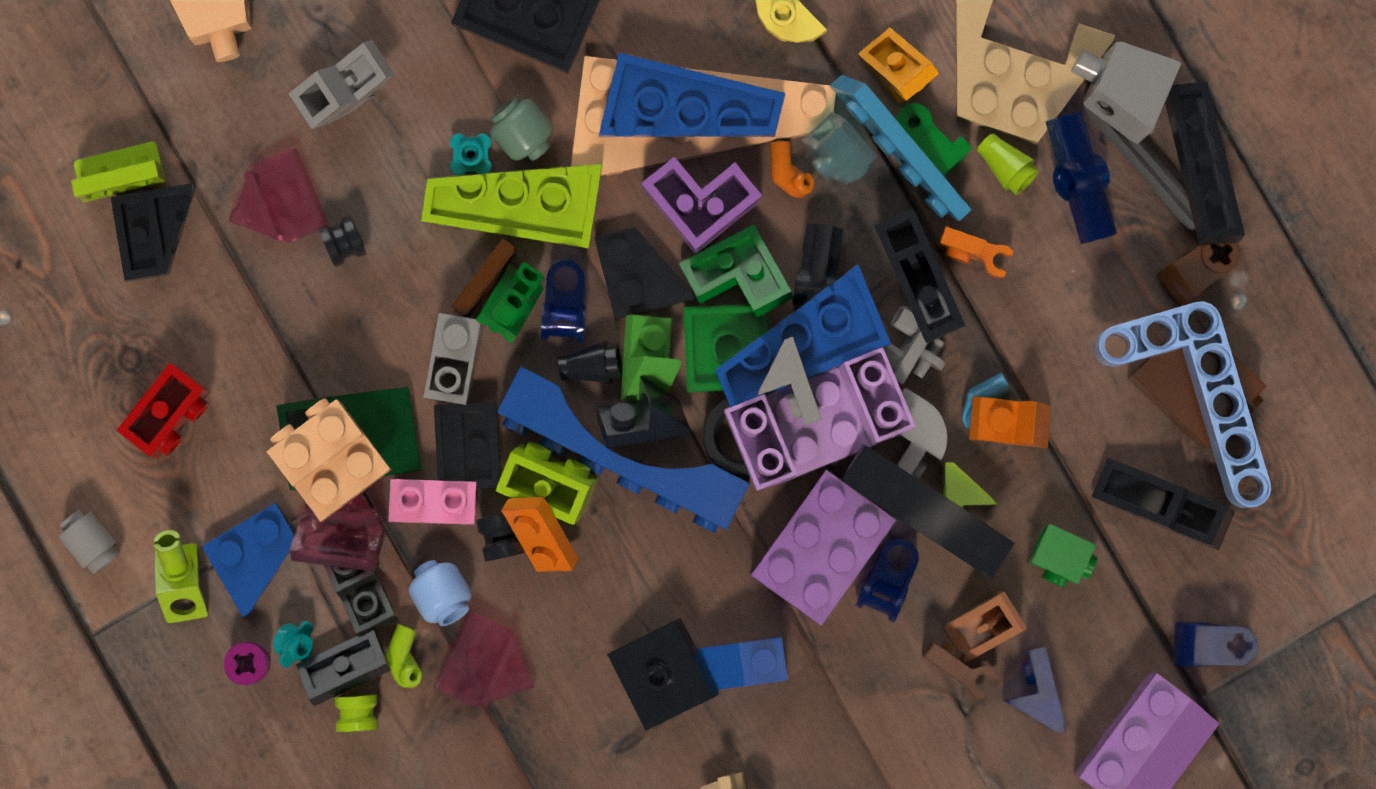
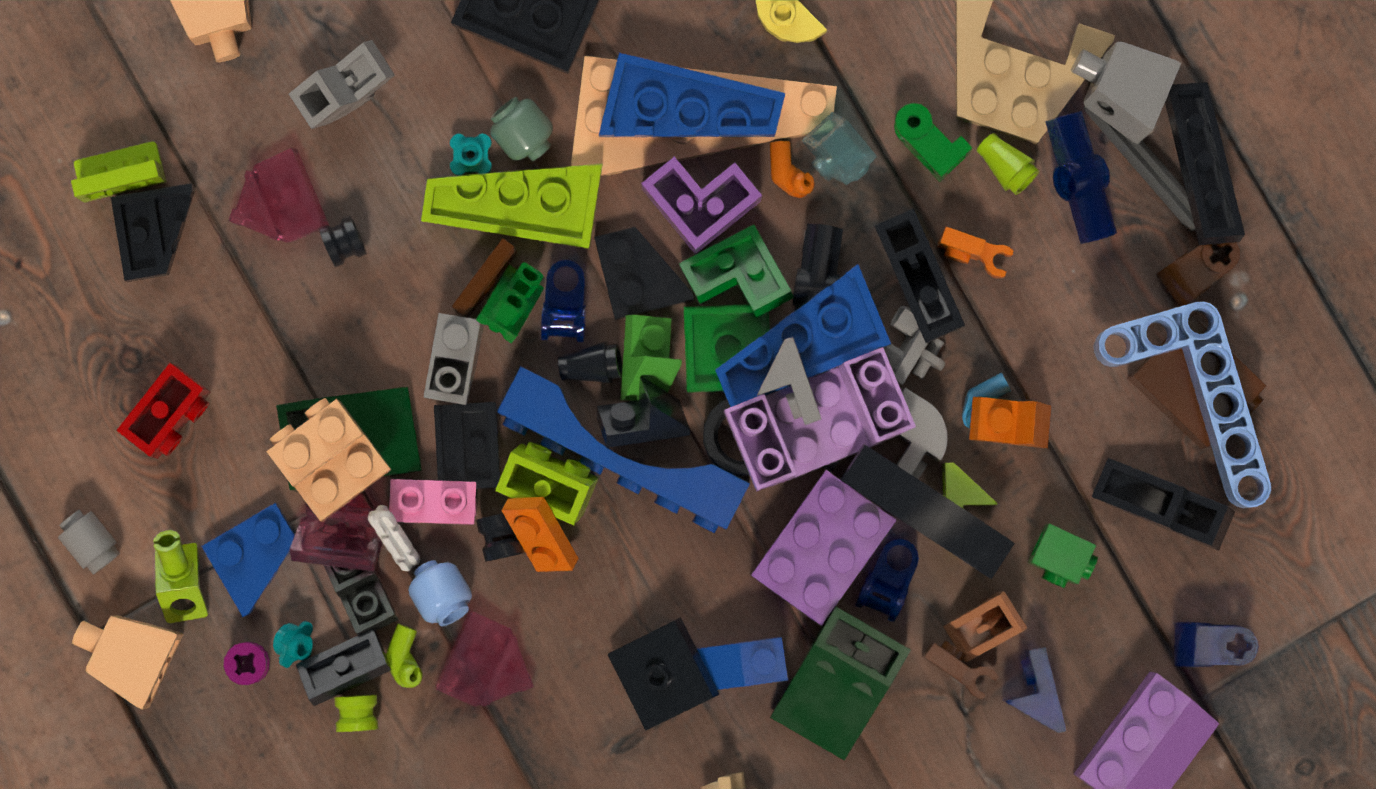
dark azure wing [830,75,972,221] -> none
light orange slope [858,27,939,103] -> none
none -> light nougat torso [72,615,184,710]
none -> white axle [368,505,420,571]
none -> dark green slope [770,606,911,760]

